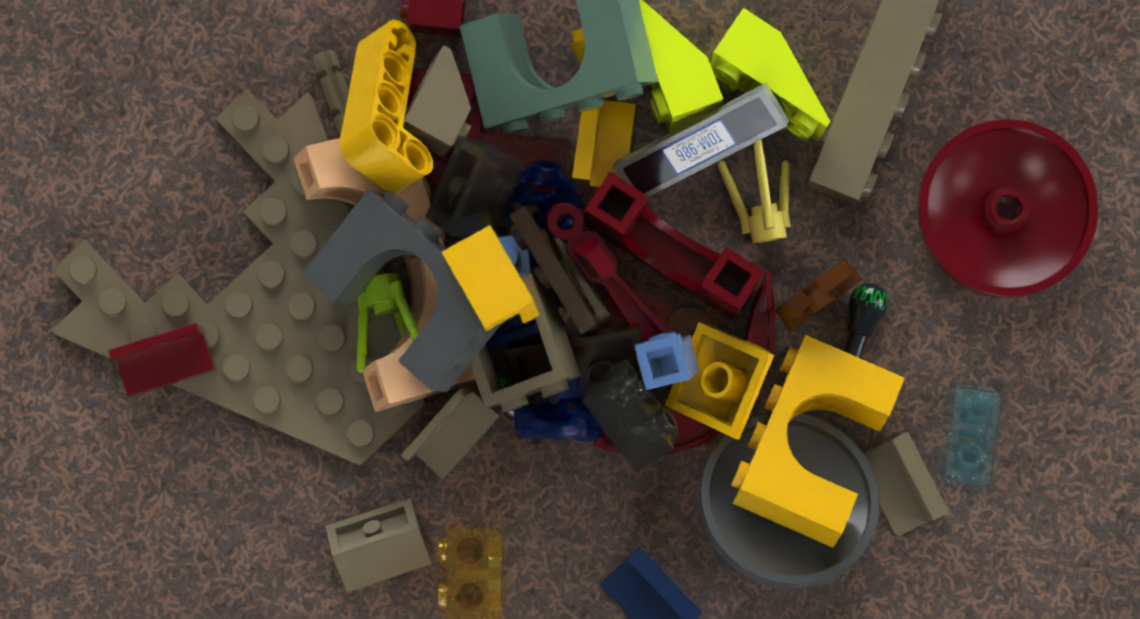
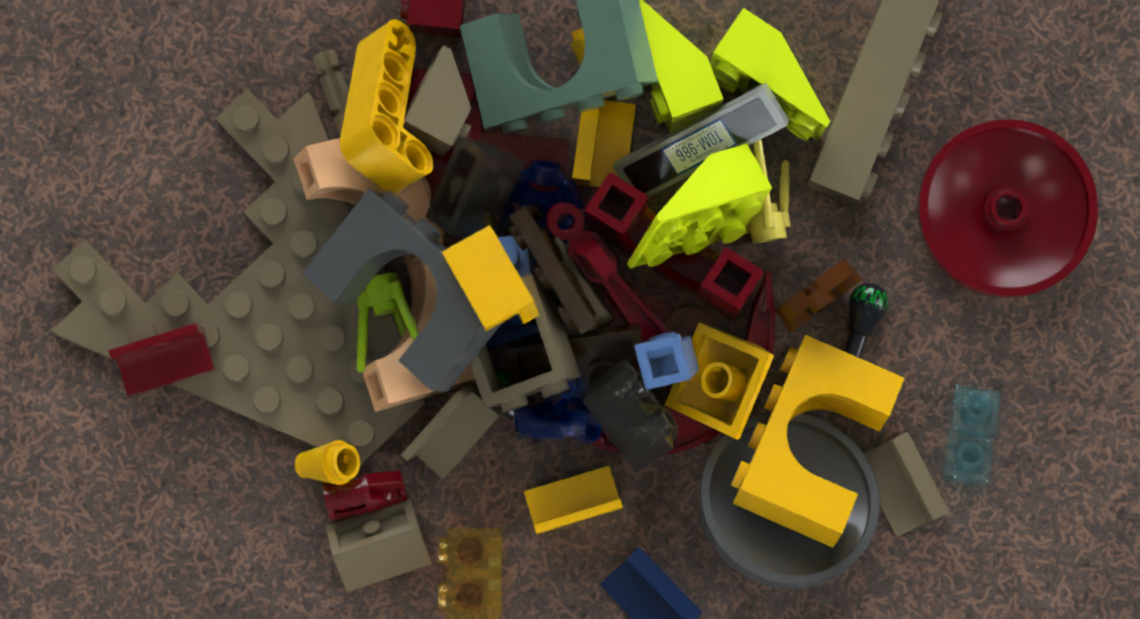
none -> yellow cone [295,440,360,485]
none -> dark red hinge [322,470,407,521]
none -> yellow panel [524,466,623,534]
none -> neon yellow slope [627,144,772,269]

